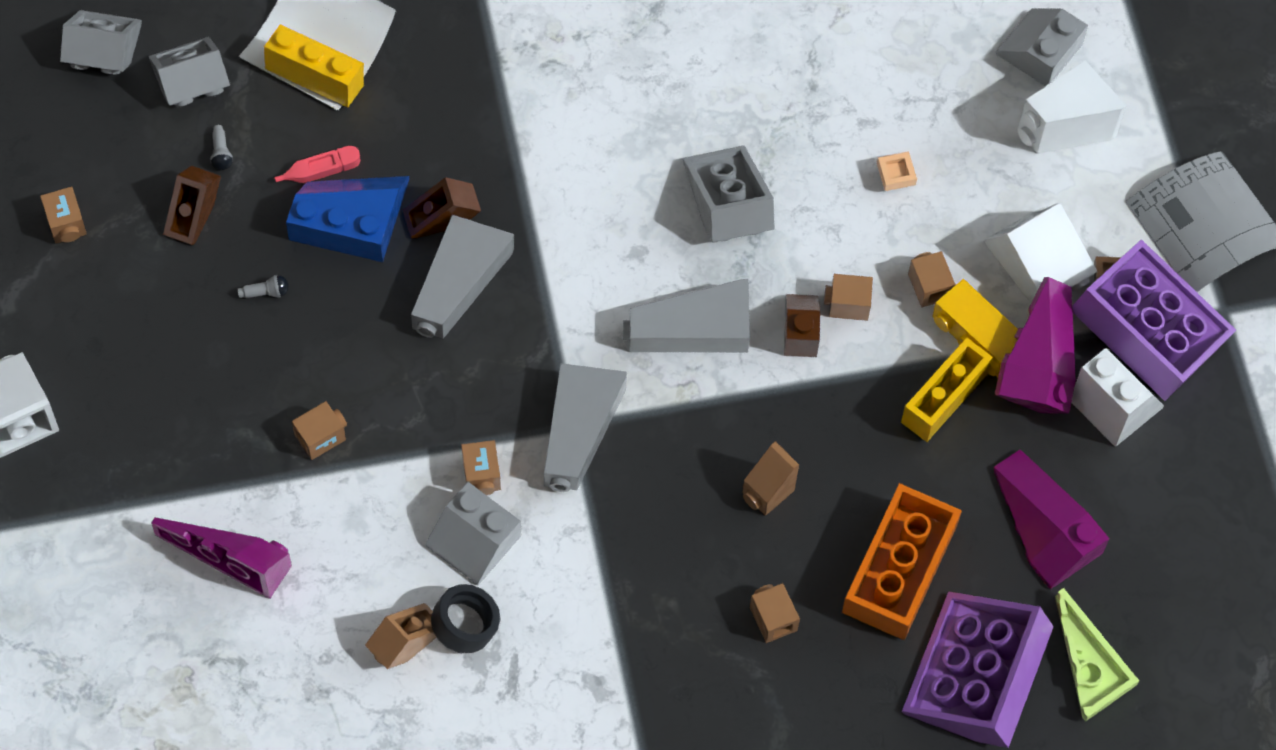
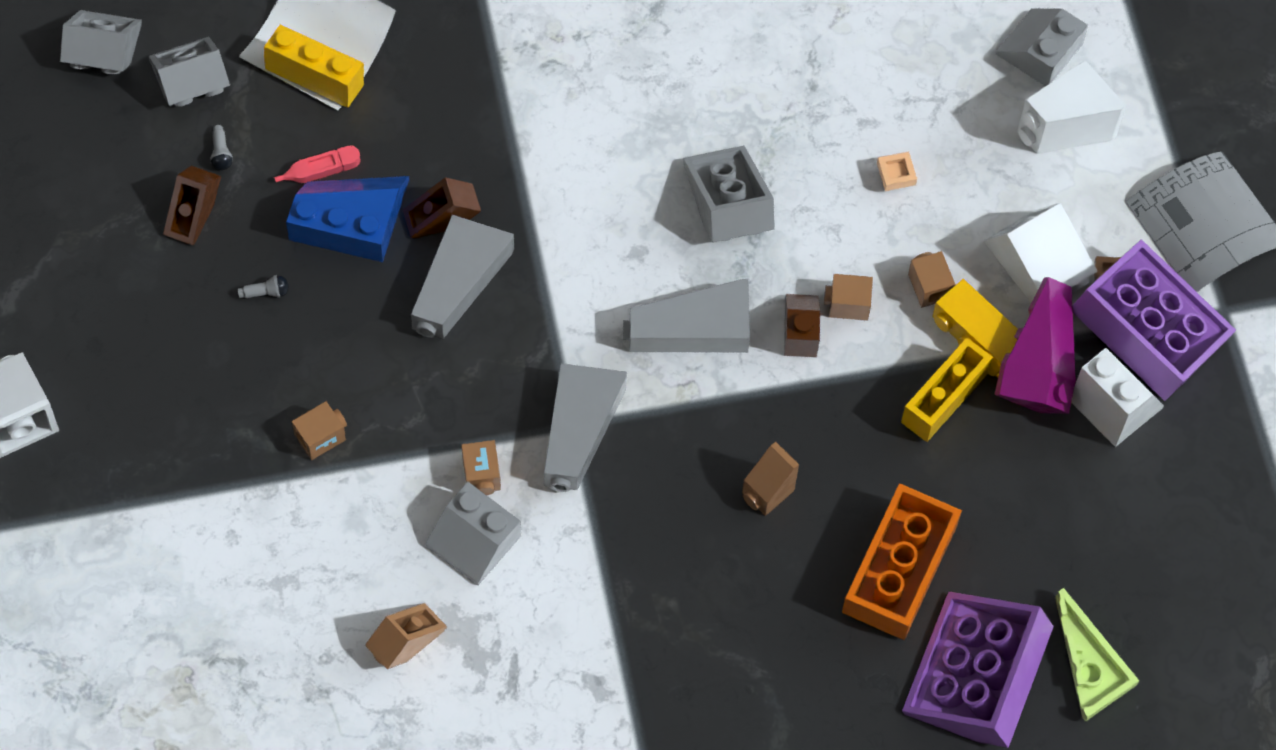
medium nougat brick [41,187,87,244] -> none
magenta wedge [151,517,292,599] -> none
black tyre [431,584,501,653] -> none
medium nougat brick [750,583,800,643] -> none
magenta wedge [993,450,1109,590] -> none

